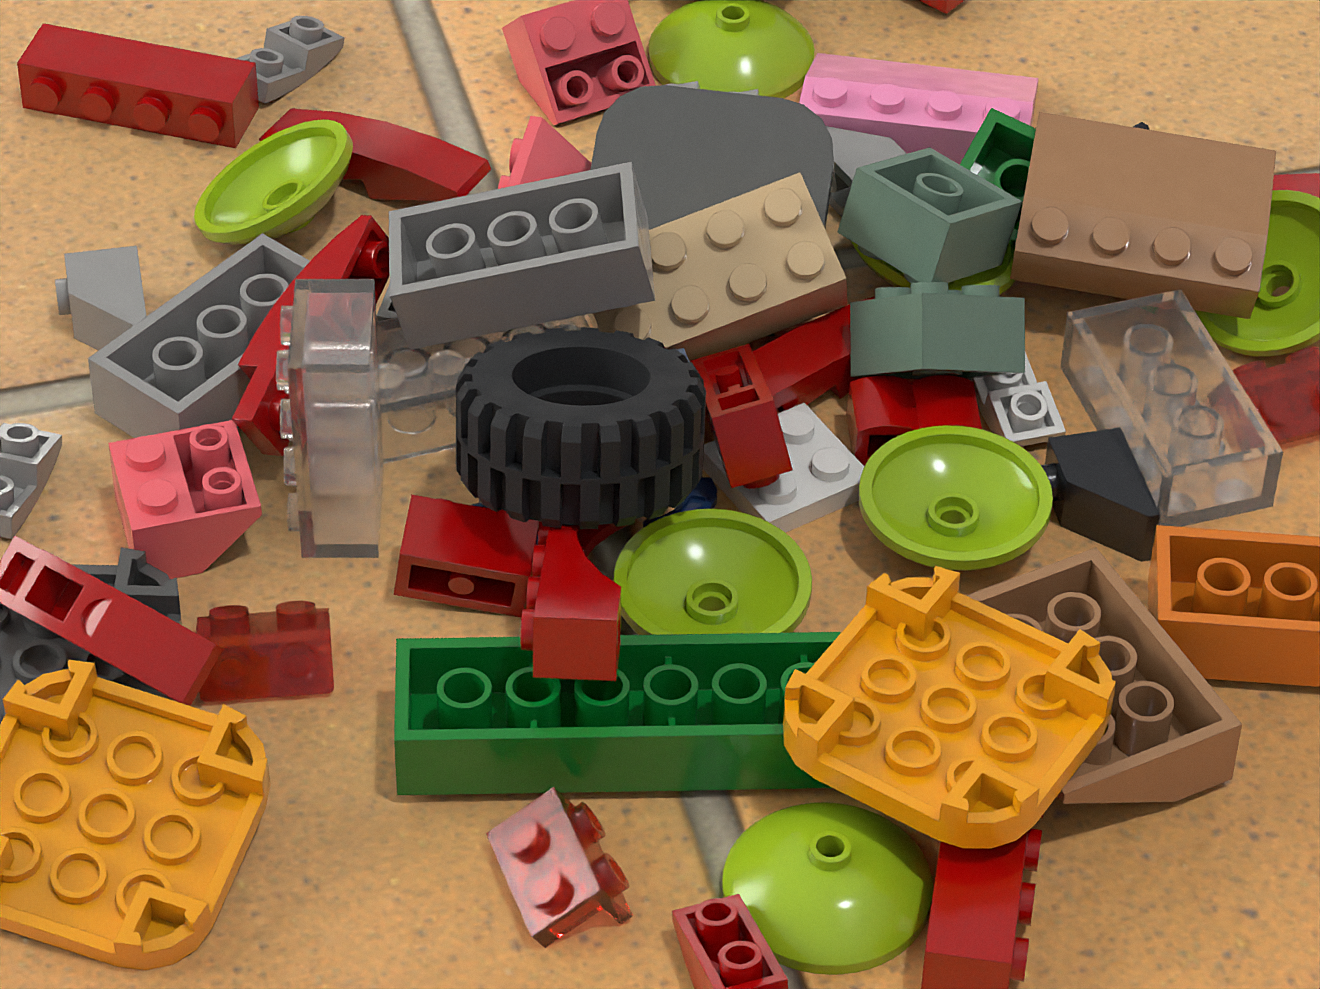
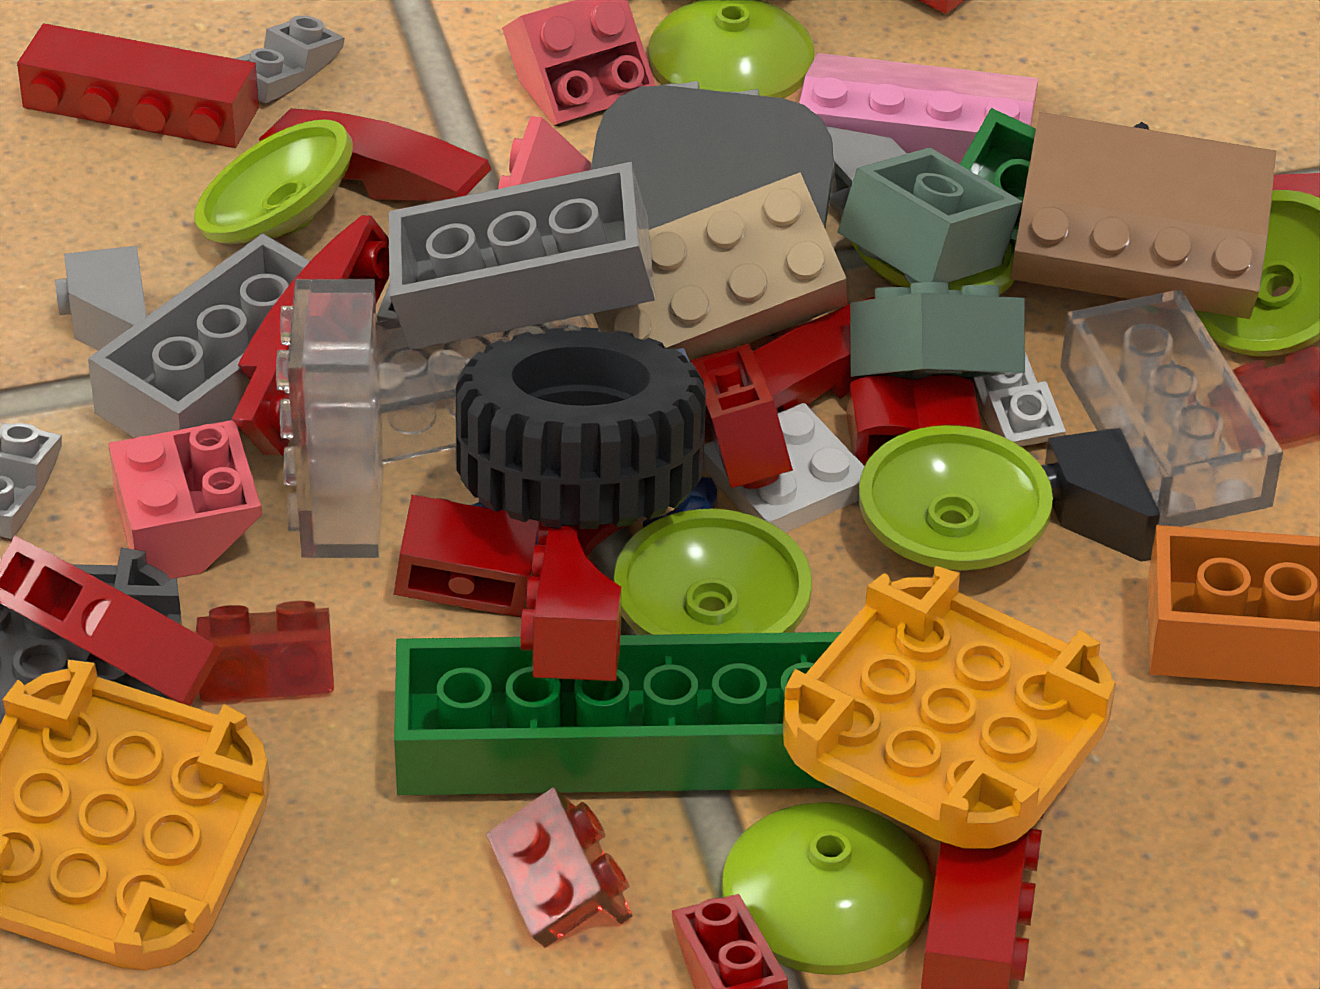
medium nougat slope [966,547,1242,804] -> none

